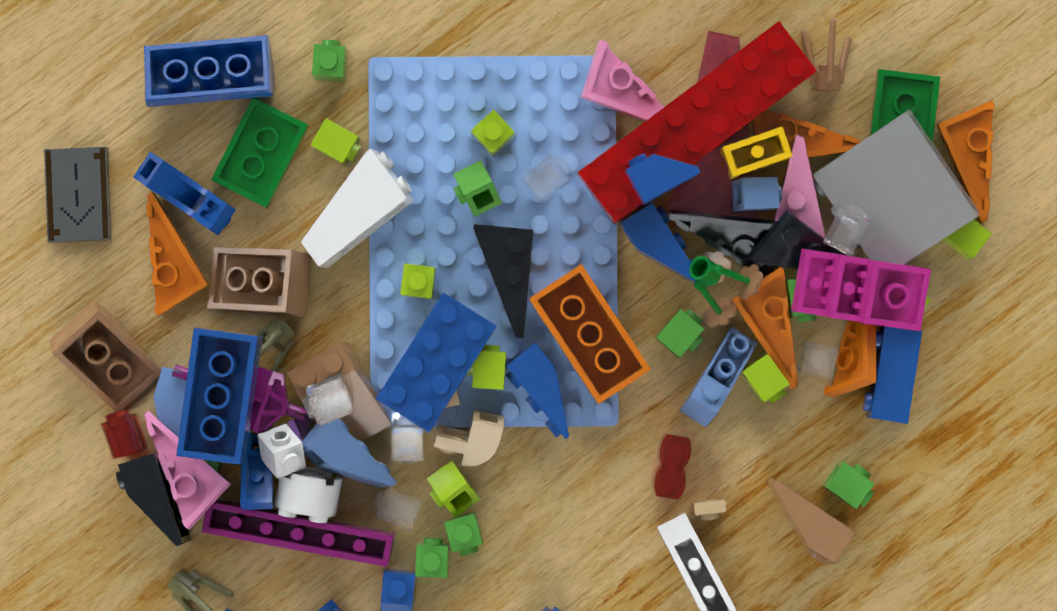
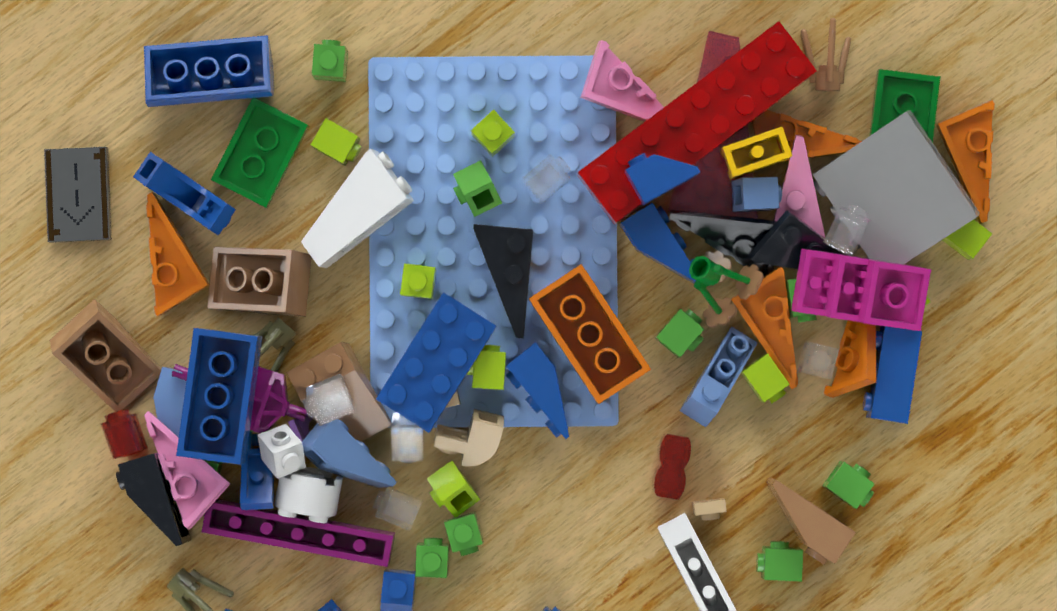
none -> bright green brick [756,541,803,582]

